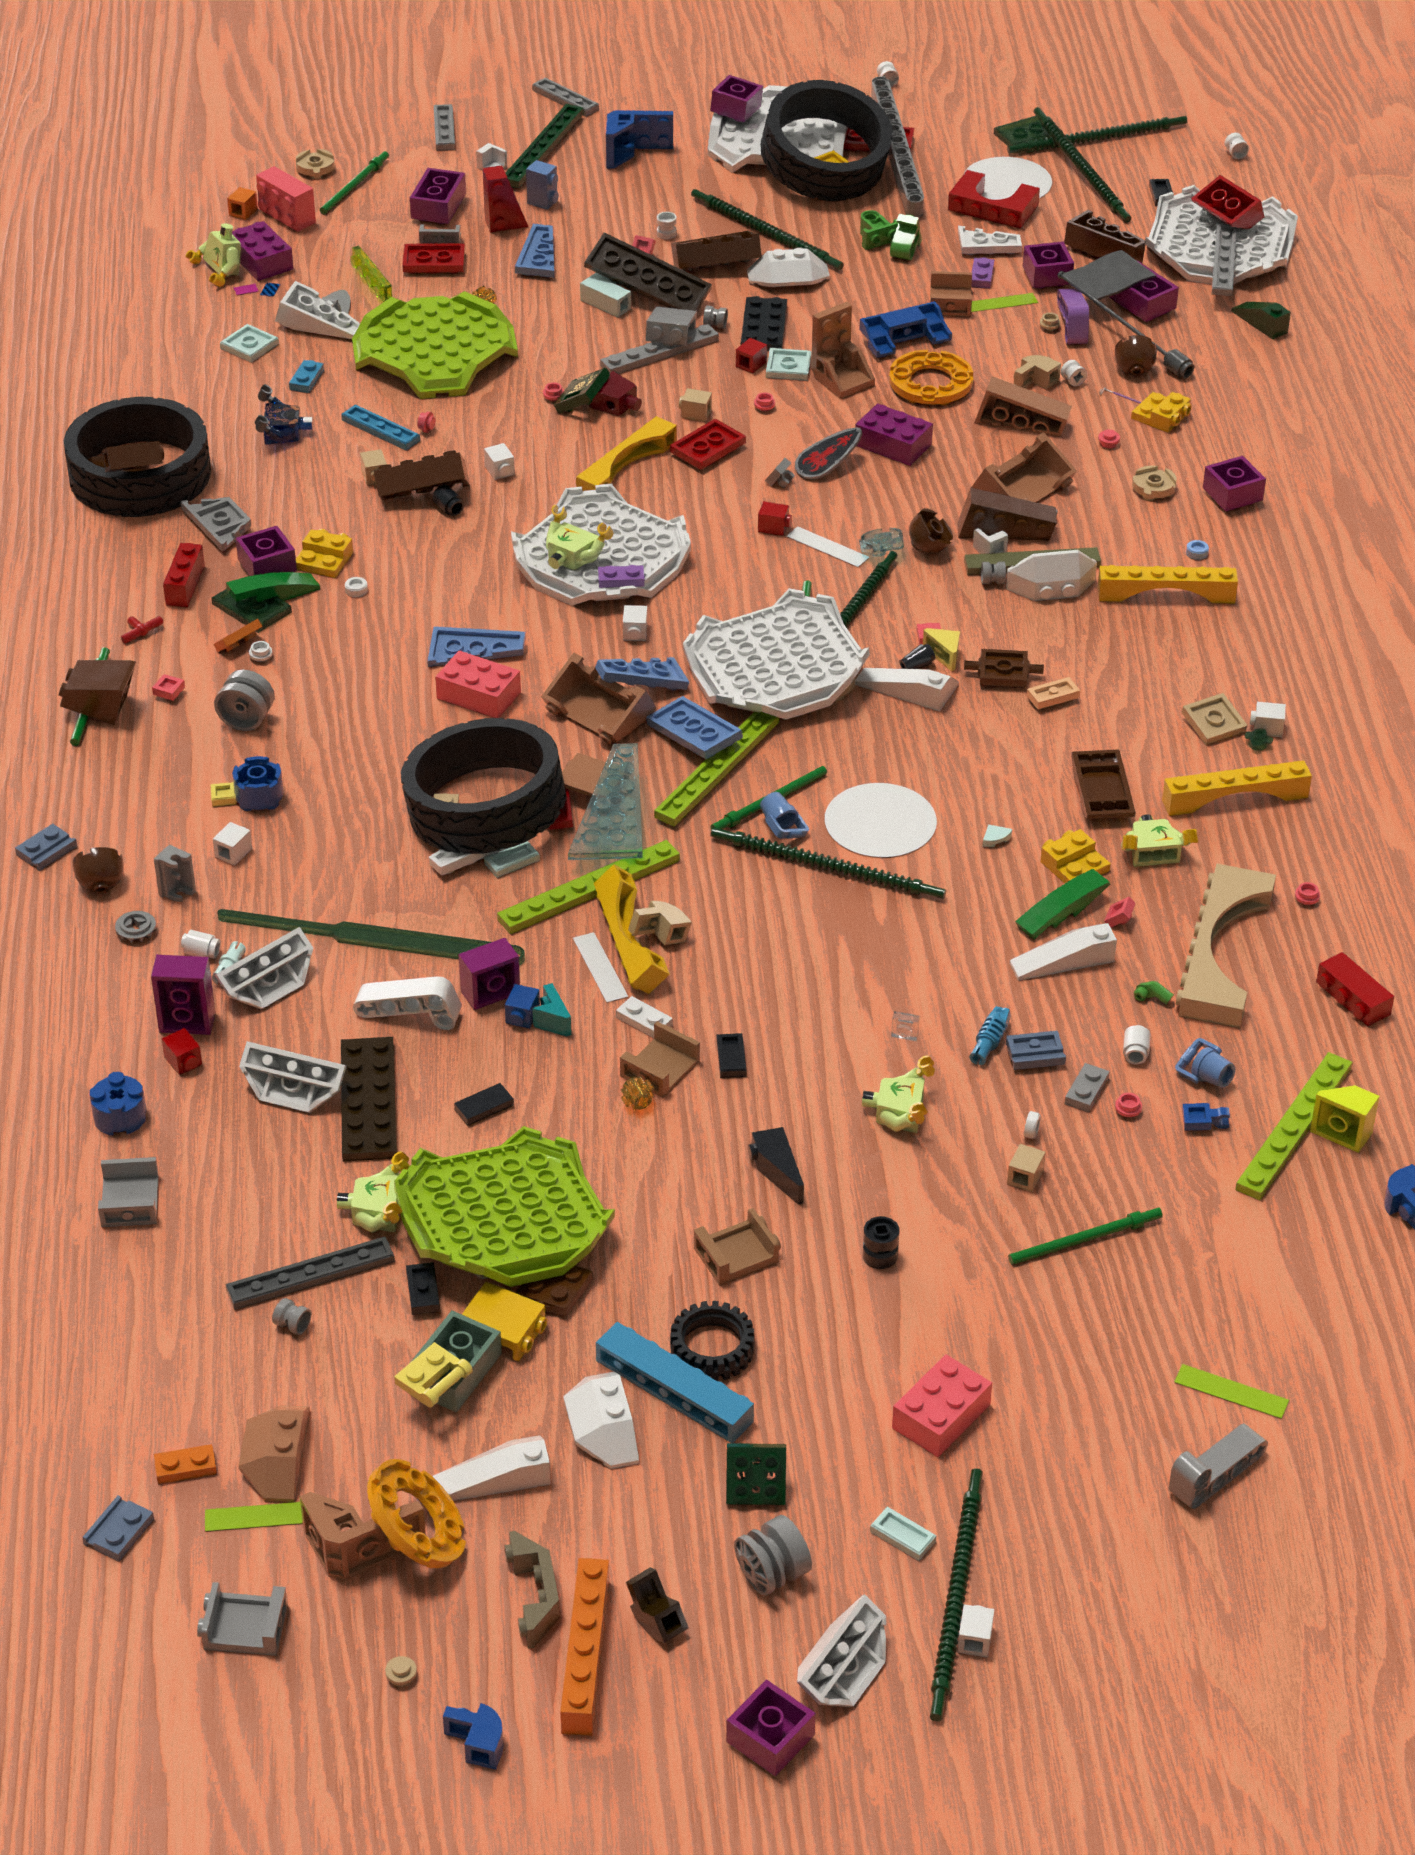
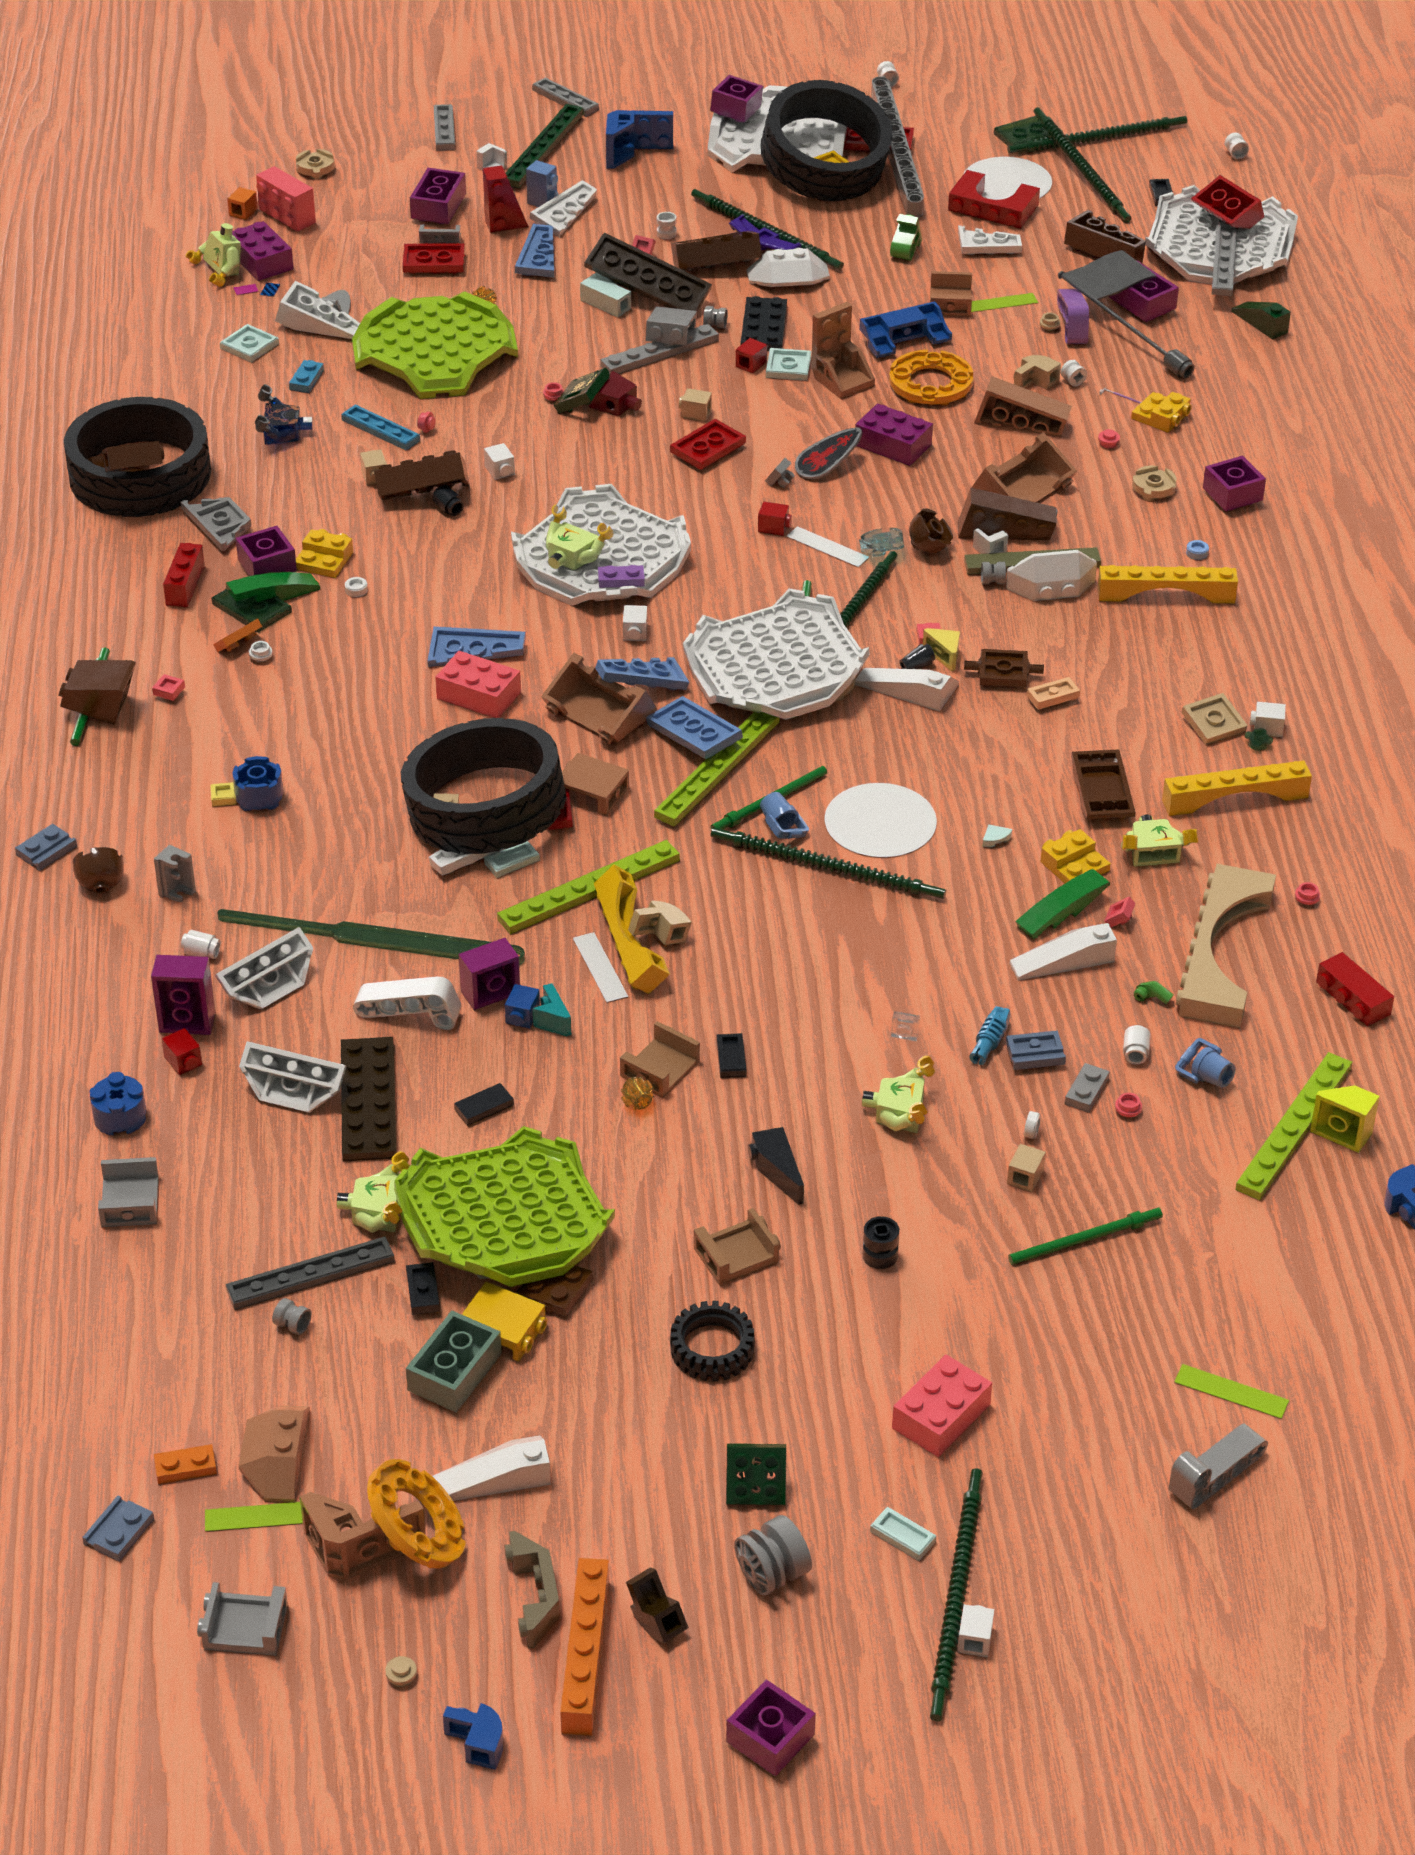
light grey gear [115,911,156,943] -> none
red piece [121,616,164,644] -> none
light aqua pin [212,941,246,986] -> none
brick [213,822,252,865] -> none
light grey wheel [214,669,275,731] -> none
green bar [320,151,389,214] -> none
clear neon green plate [350,246,392,302] -> none
light yellow plate [394,1342,473,1408] -> none
white wedge [563,1372,639,1469] -> none
clear light blue wing [568,743,643,860] -> none
yellow arch [576,416,677,491] -> none
dark azure brick [596,1322,754,1443] -> none
white plate [616,996,673,1038] -> none
coral plate [754,392,775,412] -> none
white wedge [797,1594,886,1707] -> none
bright green pin [860,210,899,250] -> none
medium lavender plate [971,257,994,288] -> none
magenta brick [1023,241,1074,289] -> none
reddish brown cylinder [1115,335,1157,376] -> none
blue plate [1182,1103,1230,1131] -> none
none -> white wing [530,180,597,237]
none -> dark purple plate [729,215,801,250]

